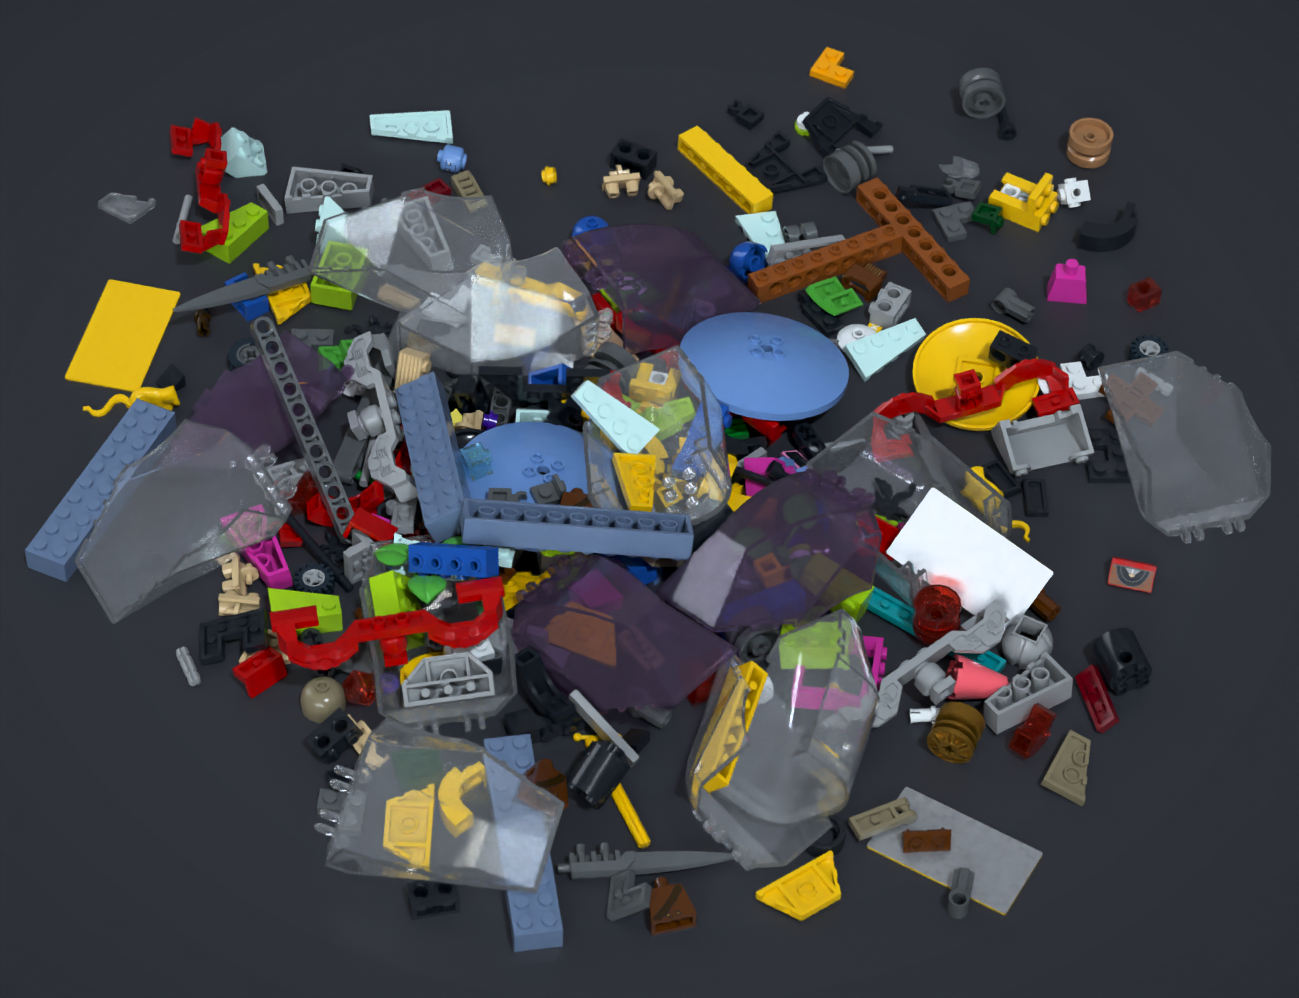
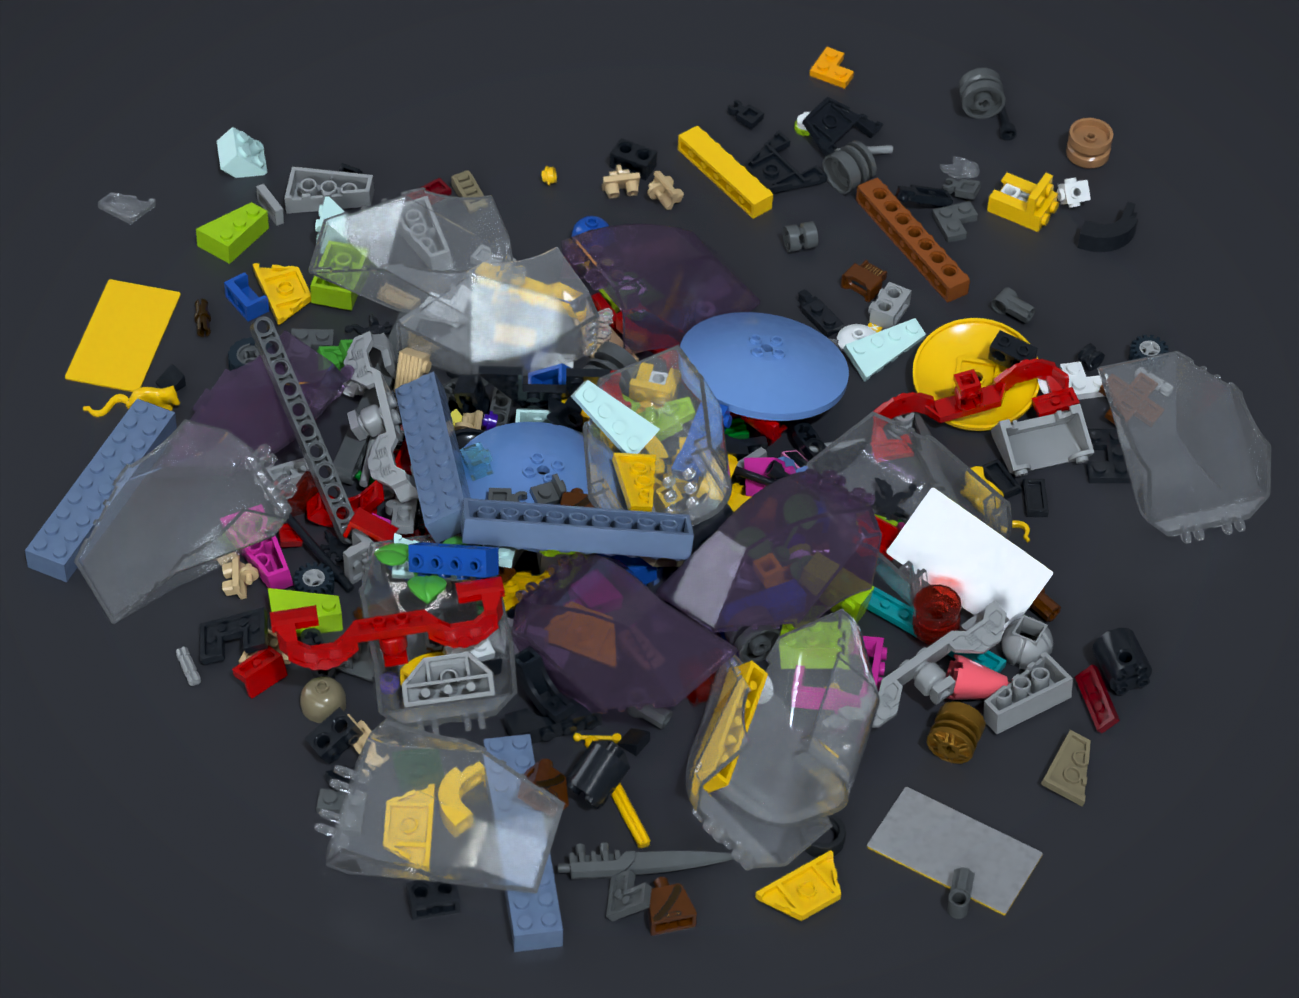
red piece [169,118,230,254] -> none
dark grey piece [172,255,318,312] -> none
light grey bar [173,195,193,244] -> none
tan hips [218,590,260,616] -> none
clear red brick [341,670,382,706] -> none
lime brick [369,570,426,651] -> none
light aqua wing [370,110,453,144] -> none
medium blue head [437,144,467,173] -> none
light grey tile [568,689,639,769] -> none
blue cylinder [729,241,768,283] -> none
light aqua wing [735,211,785,267] -> none
dark orange brick [747,222,903,305] -> none
light grey plate [766,234,845,266] -> none
bright green slope [805,276,863,316] -> none
dark tan plate [848,797,918,841] -> none
reddish brown hinge [901,827,951,853] -> none
white pin [910,706,940,724] -> none
dark green bracket [972,202,1005,235] -> none
clear red brick [1008,703,1057,759] -> none
dark pink torso [1047,259,1087,304] -> none
panel [1107,556,1157,593] -> none
clear red brick [1127,277,1162,312] -> none

